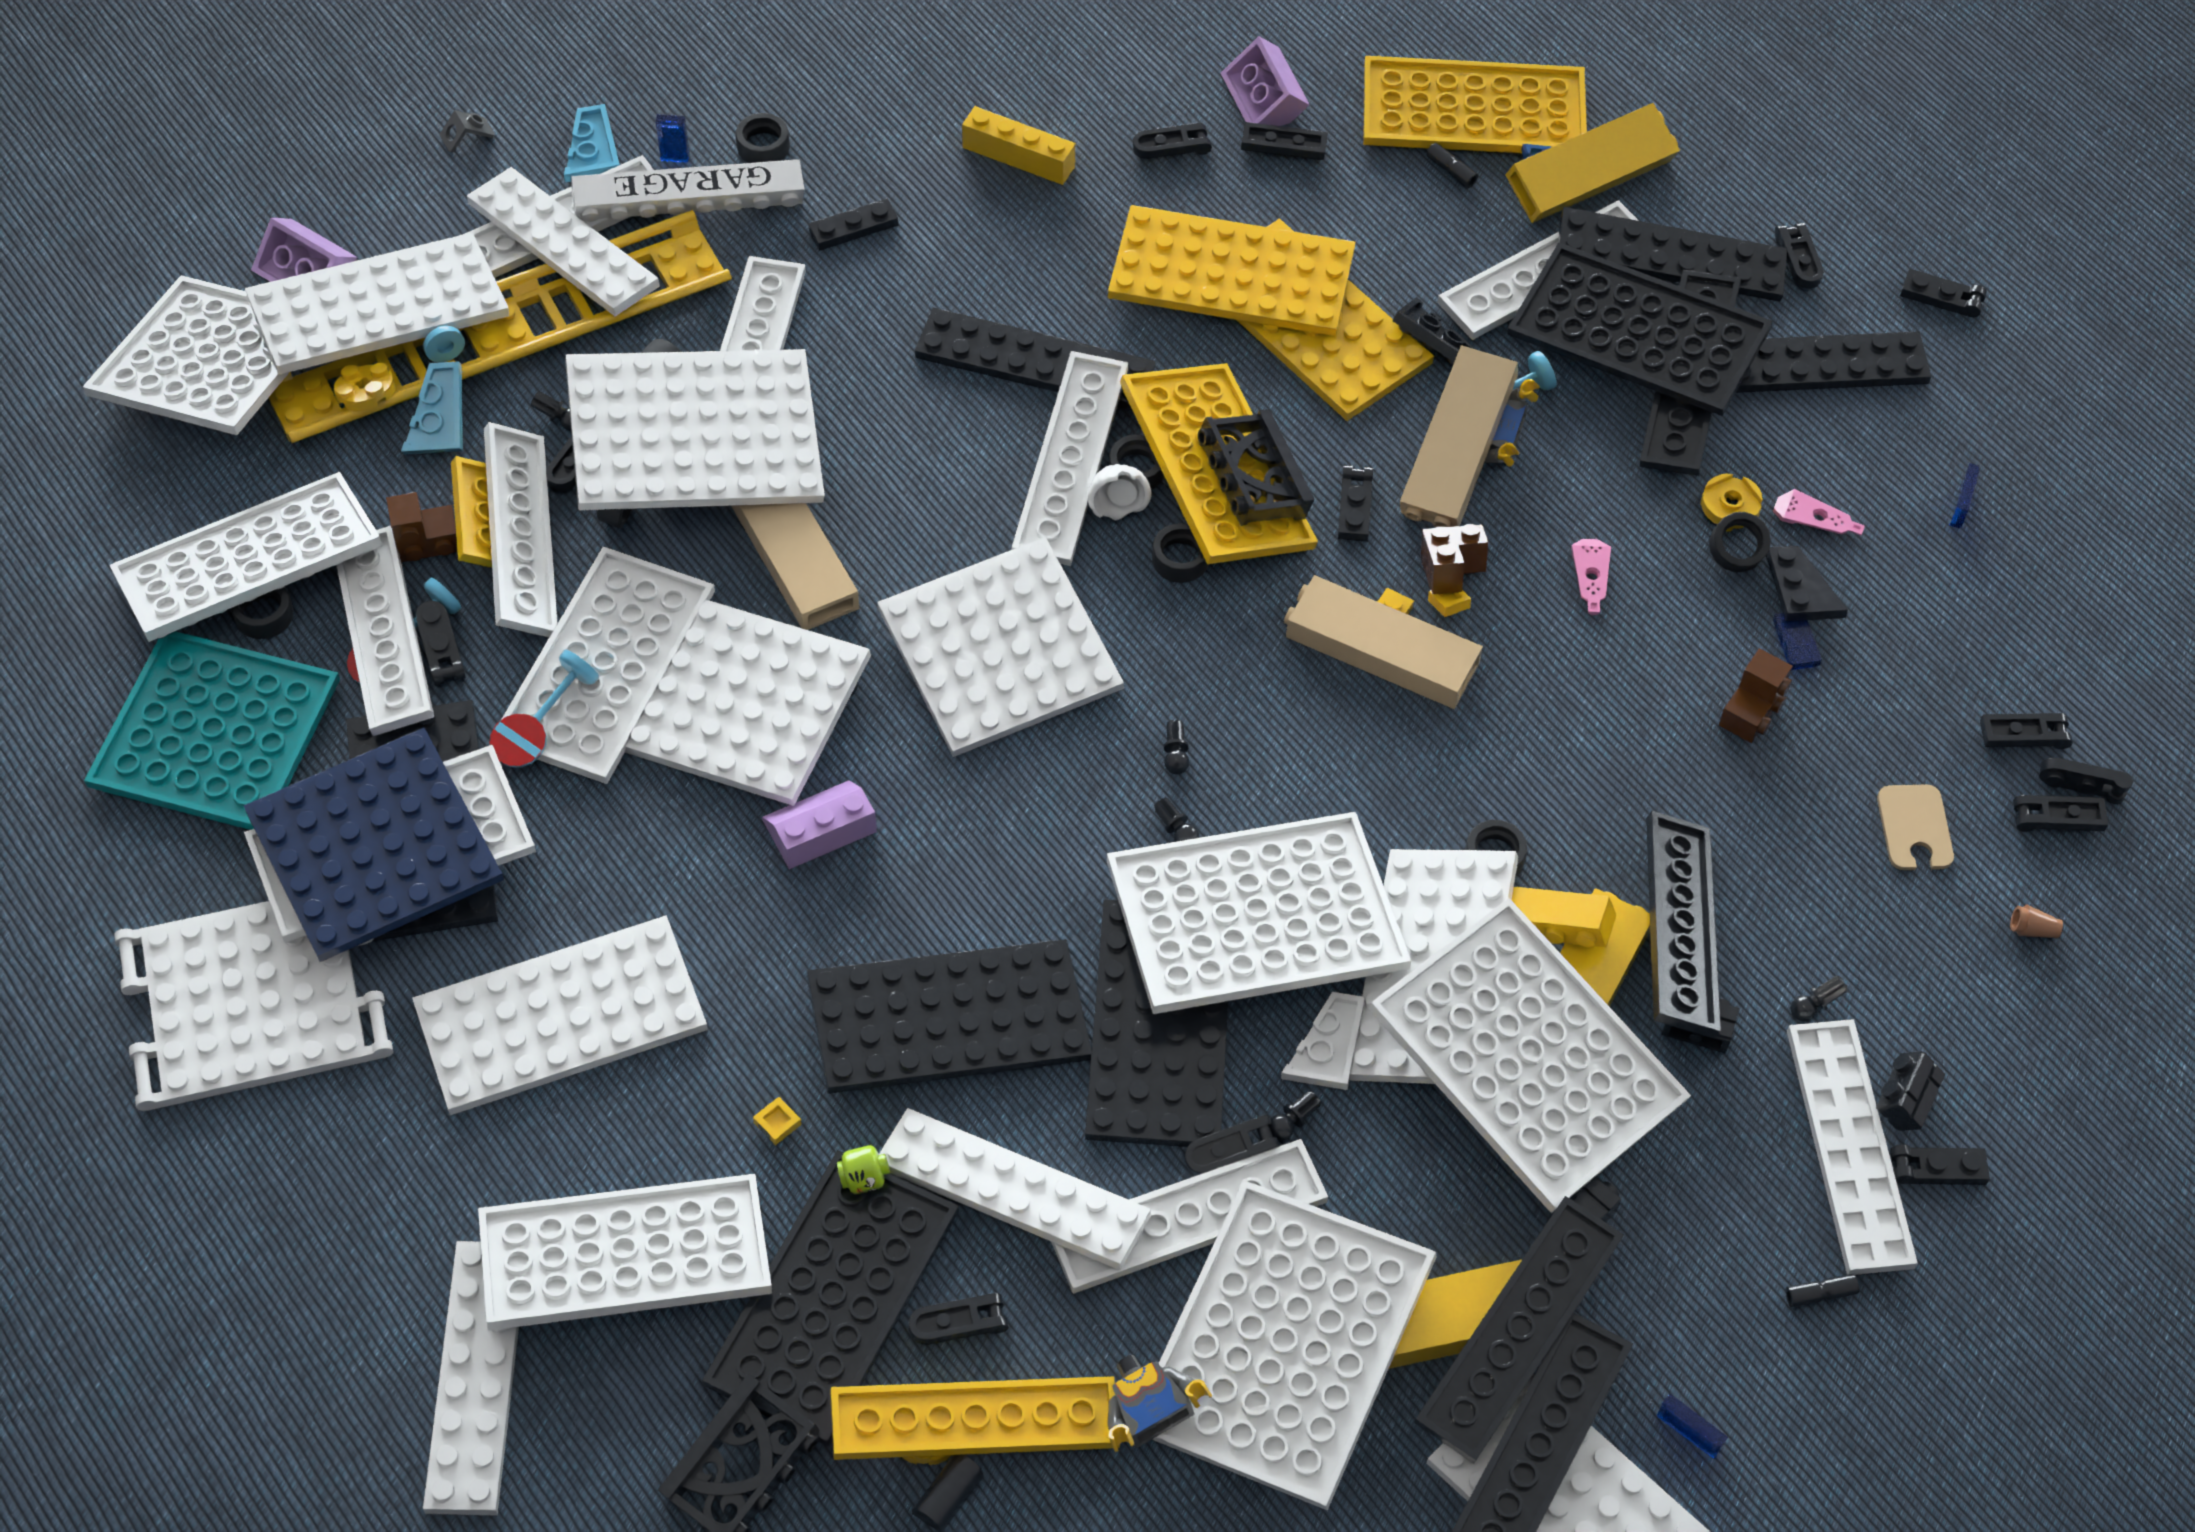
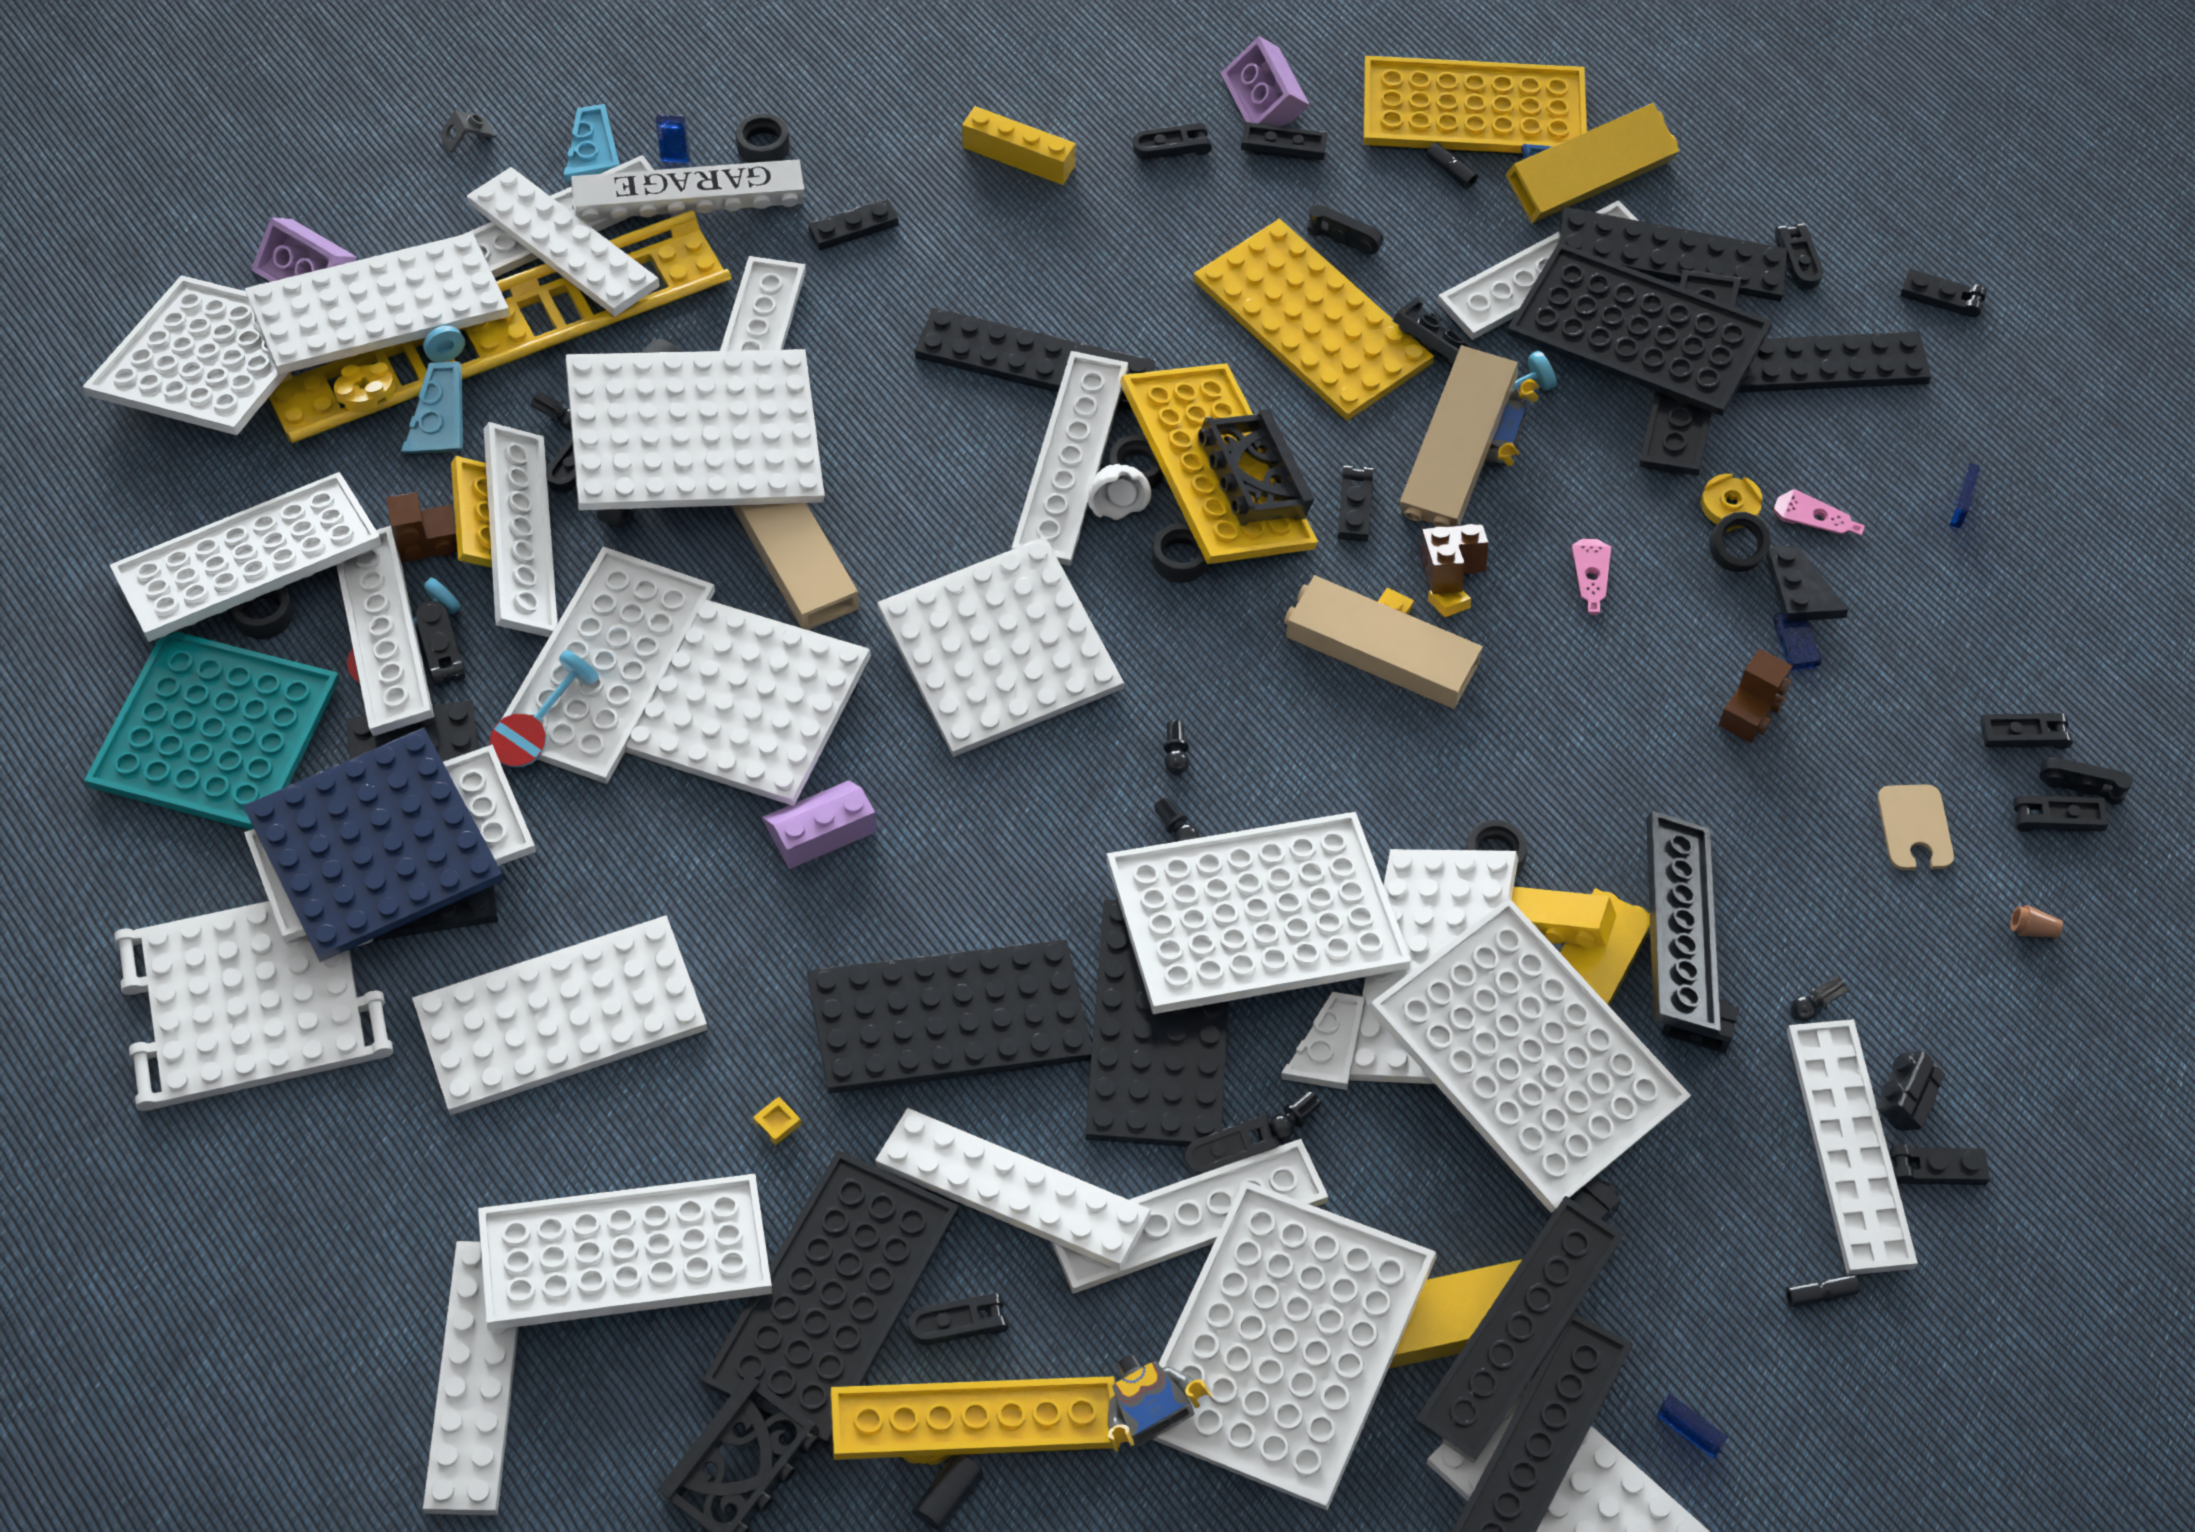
lime head [837,1145,890,1194] -> none
yellow plate [1108,205,1355,336] -> none
none -> black plate [1307,204,1384,255]

